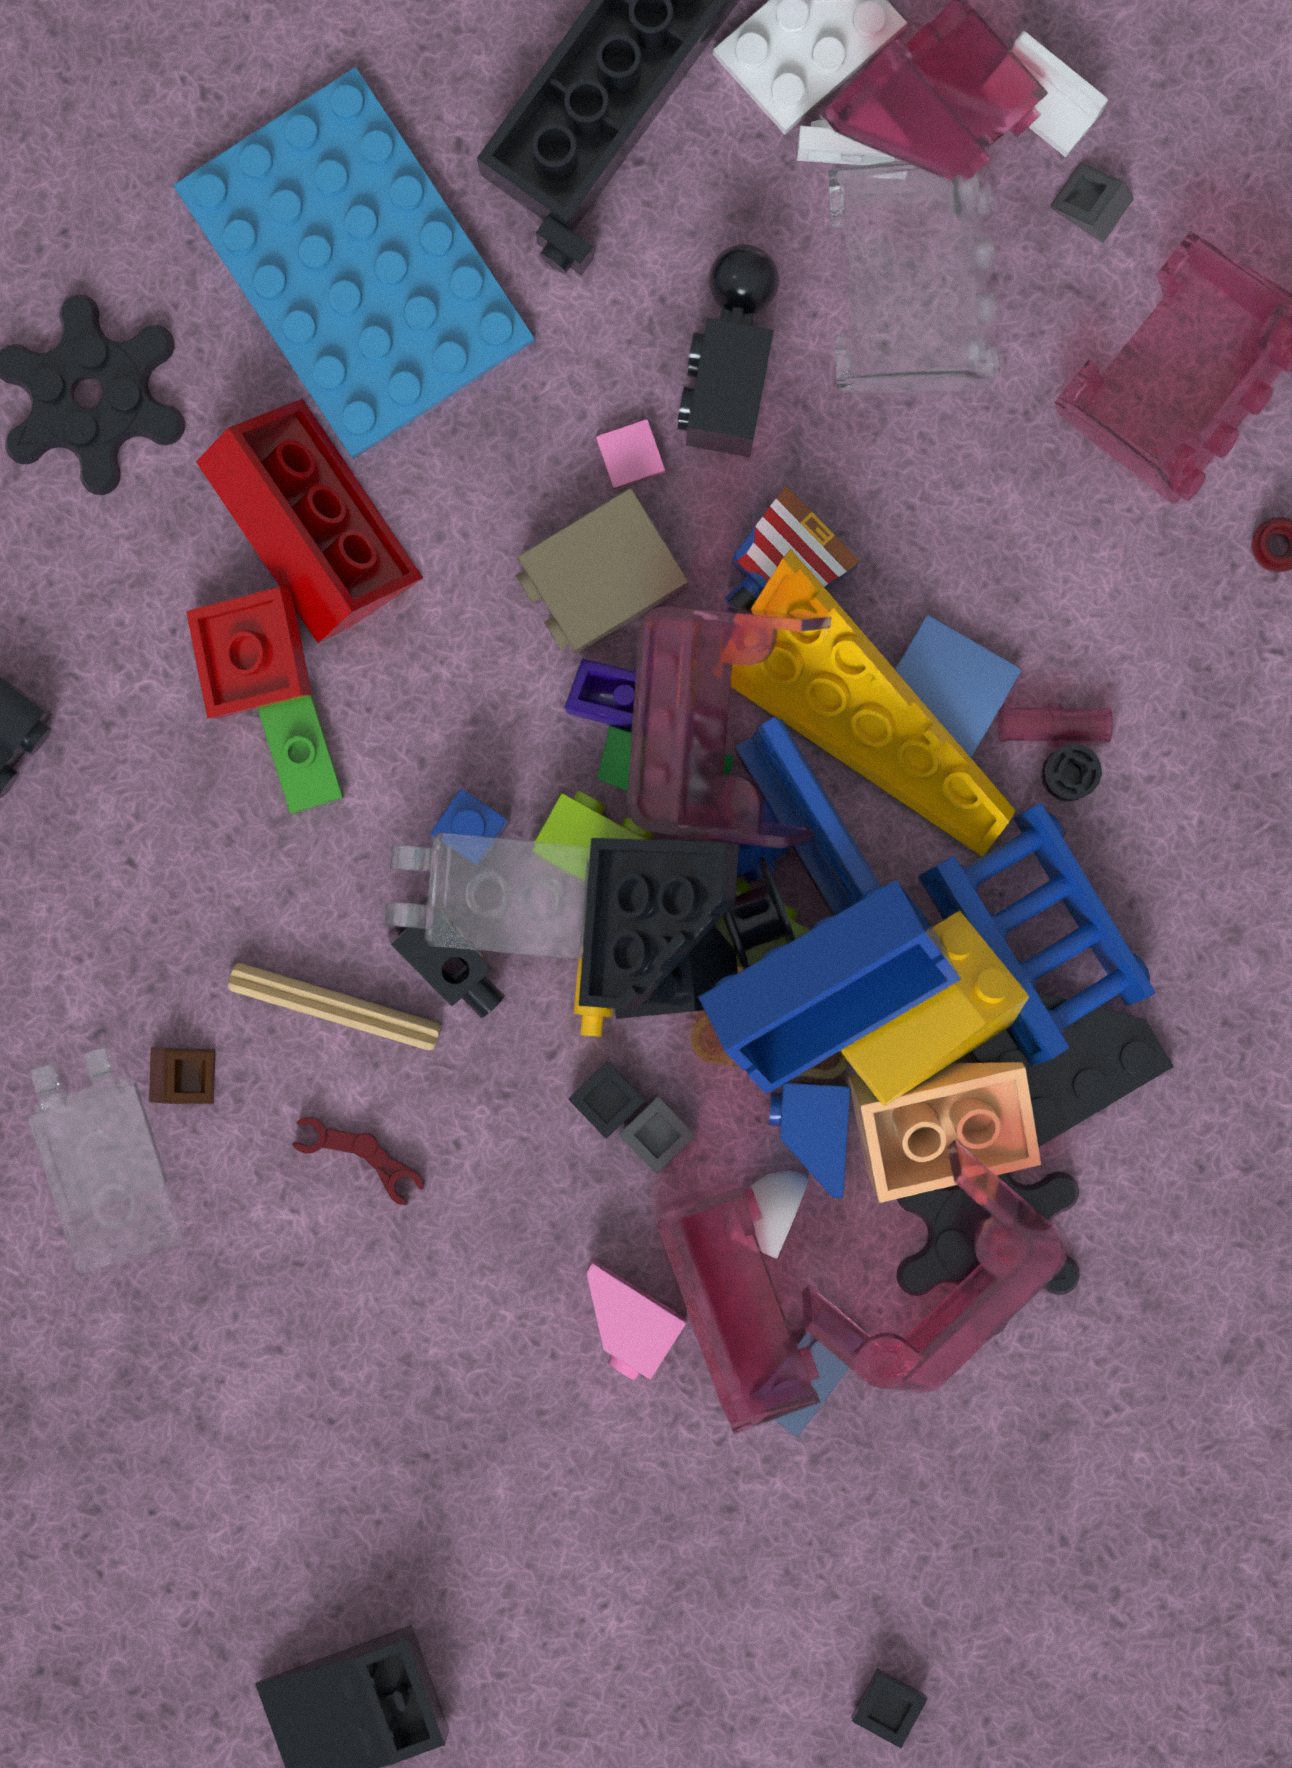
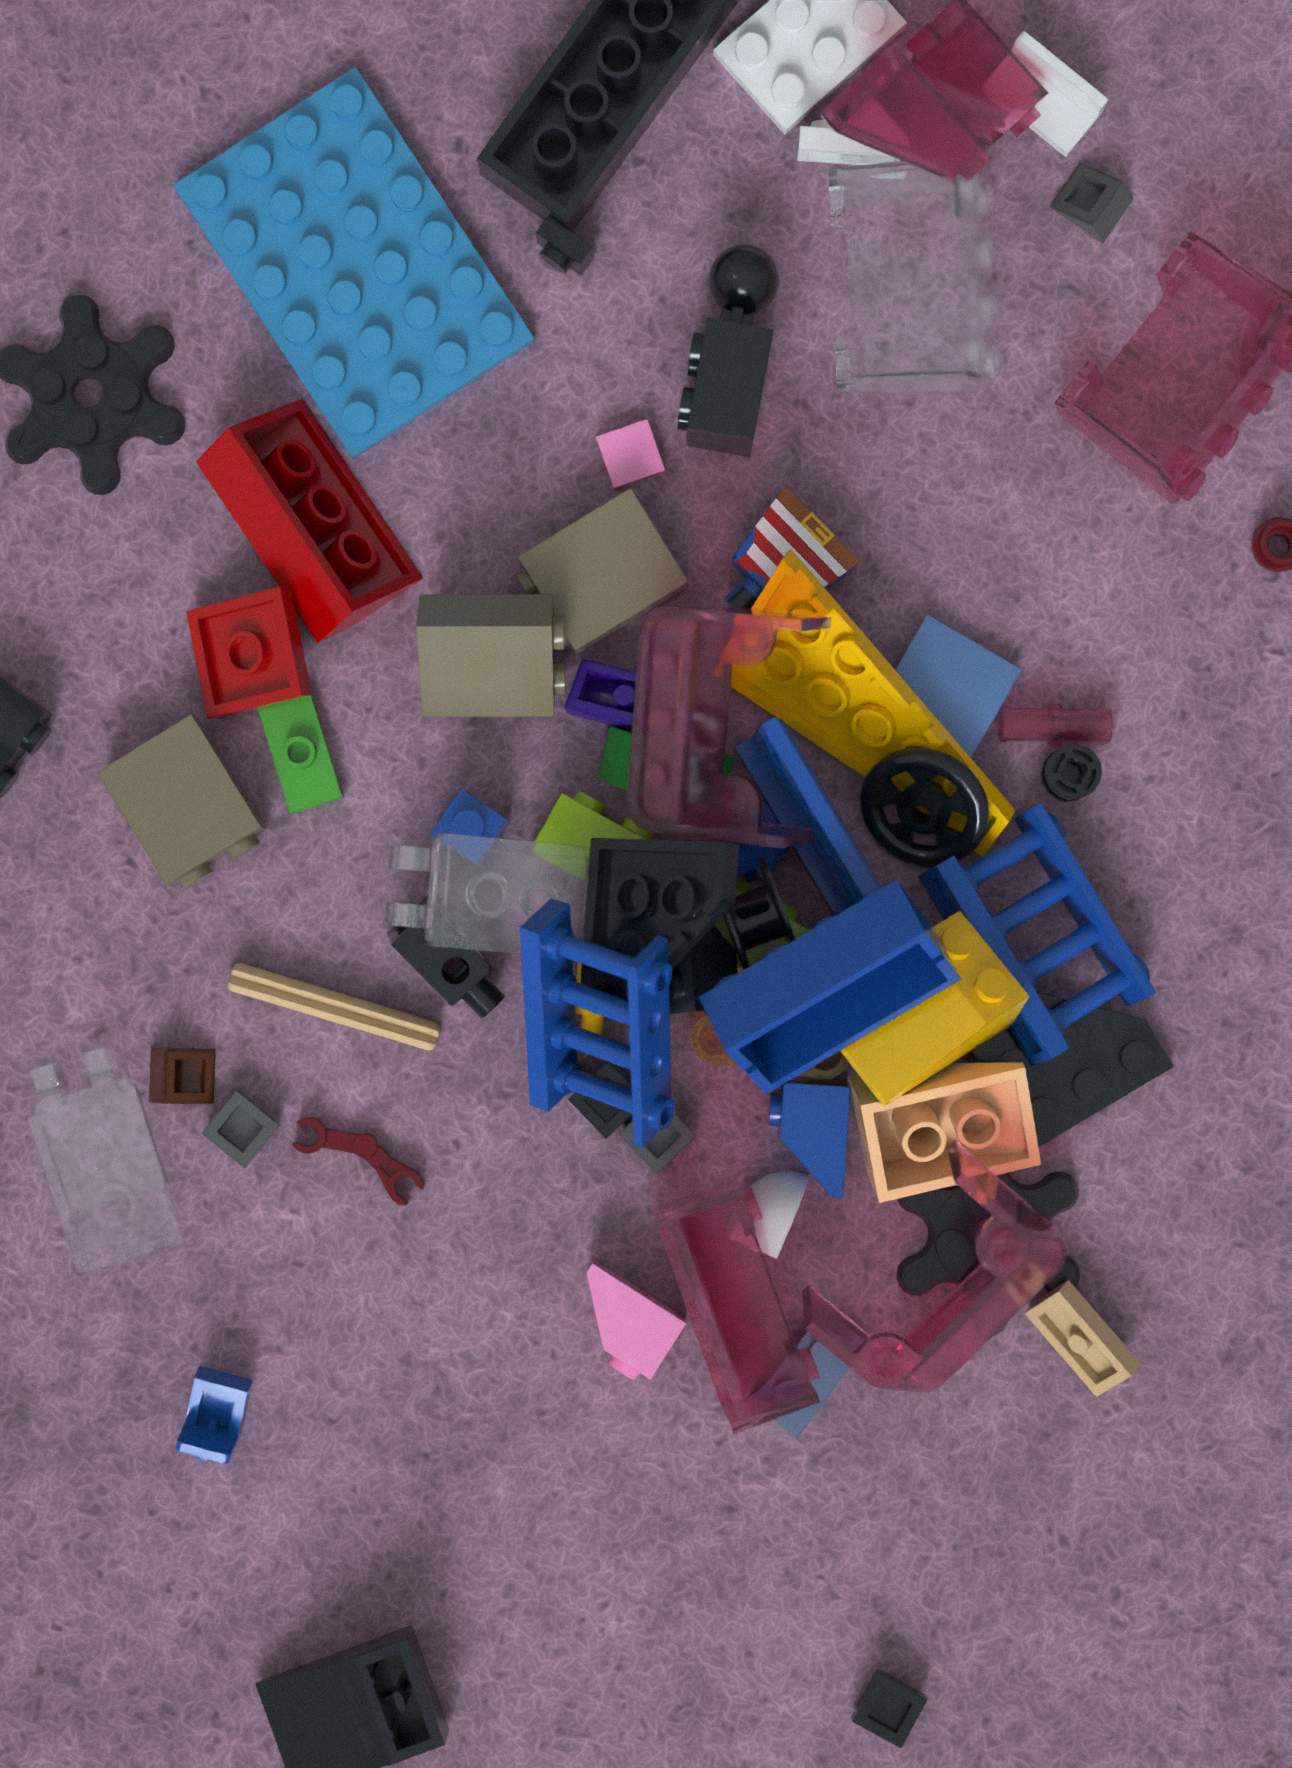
none -> dark tan brick [97,714,266,890]
none -> blue bracket [176,1366,253,1464]
none -> dark grey plate [201,1090,281,1168]
none -> dark tan brick [416,594,566,717]
none -> blue fence [520,898,675,1148]
none -> black plate [860,748,989,867]
none -> tan plate [1024,1280,1141,1397]

